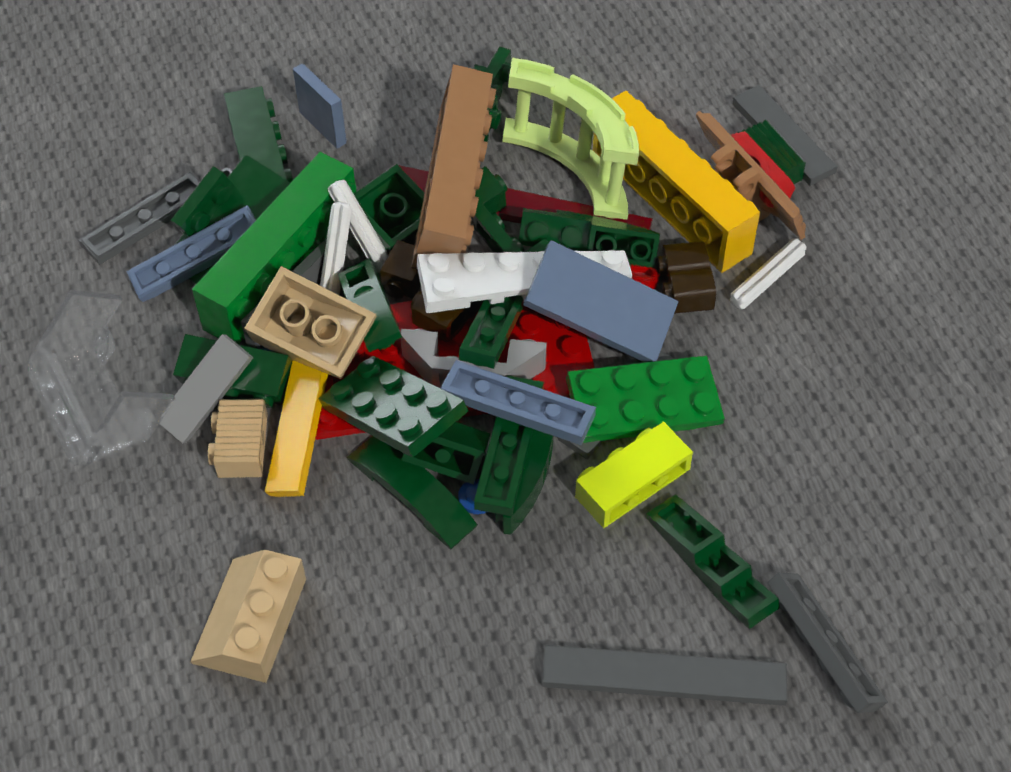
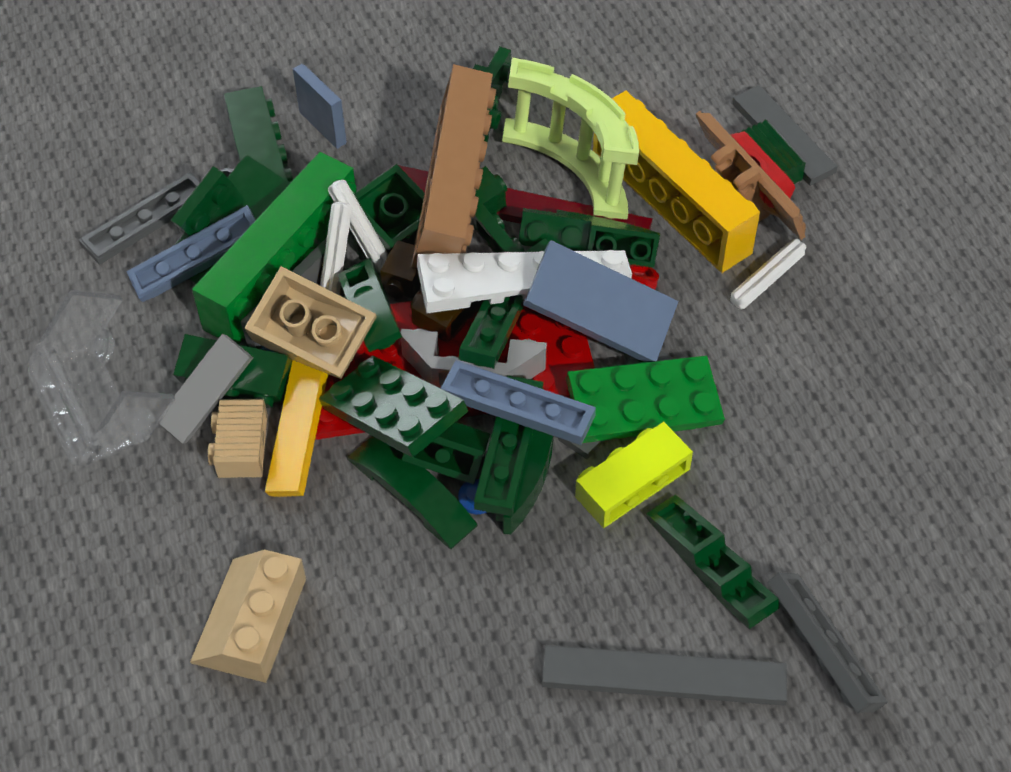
dark brown brick [656,241,717,314] -> none

